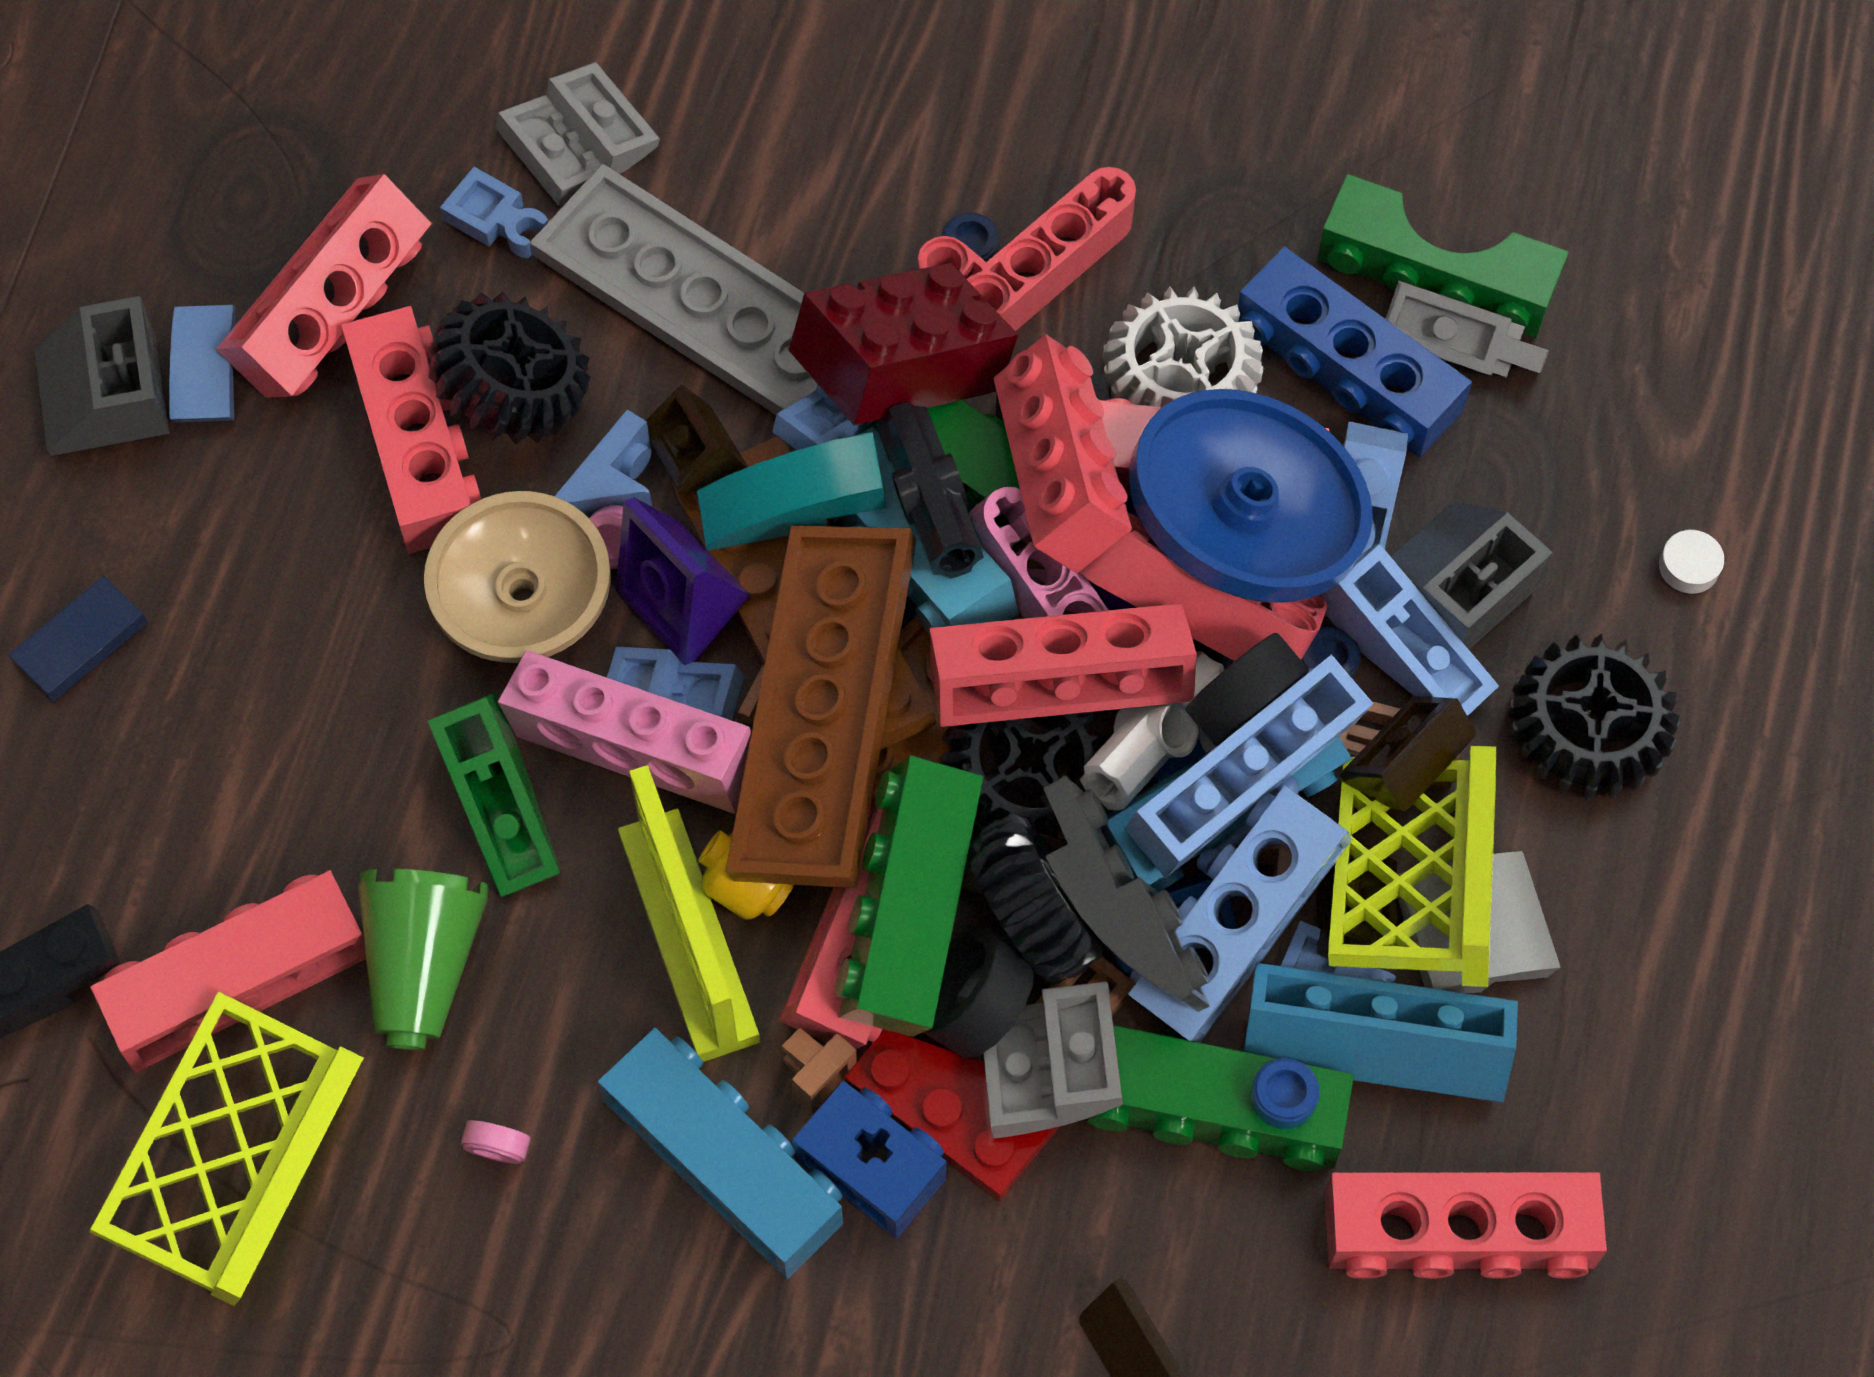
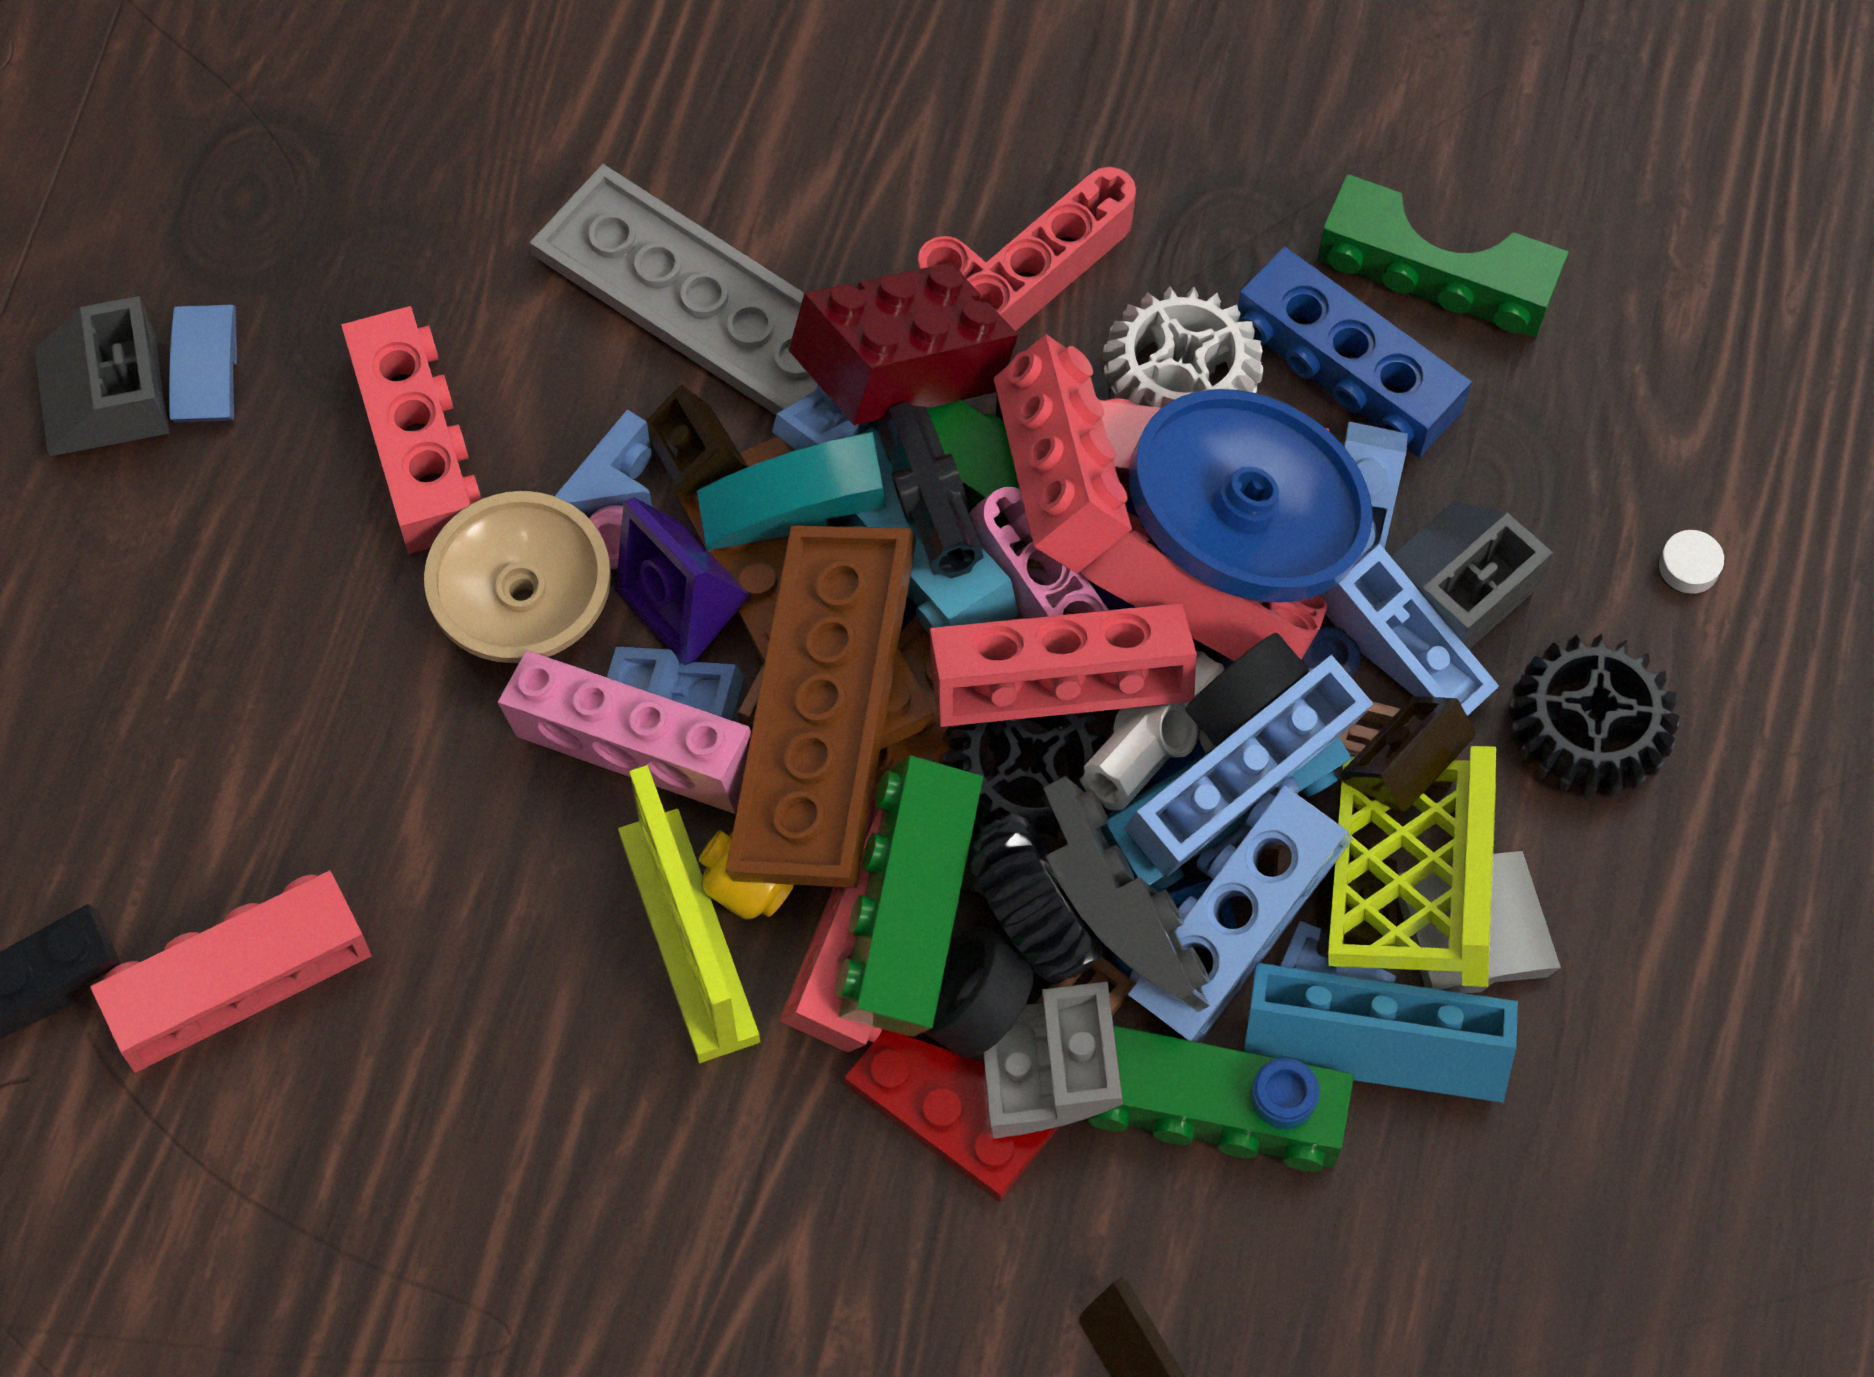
dark blue tile [8,575,148,703] -> none
neon yellow fence [90,991,364,1306] -> none
coral brick [216,174,432,398] -> none
bright green cone [358,869,488,1050] -> none
black gear [428,291,591,445] -> none
green slope [428,692,561,897] -> none
medium blue plate [440,167,548,258] -> none
bright pink tile [461,1120,531,1164] -> none
light grey slope [495,62,660,206] -> none
dark azure brick [598,1028,843,1280] -> none
nougat tile [782,1028,857,1116] -> none
blue brick [792,1081,947,1240] -> none
dark blue tile [942,213,1000,262] -> none
coral brick [1324,1172,1607,1279] -> none
light grey hinge [1385,281,1549,377] -> none

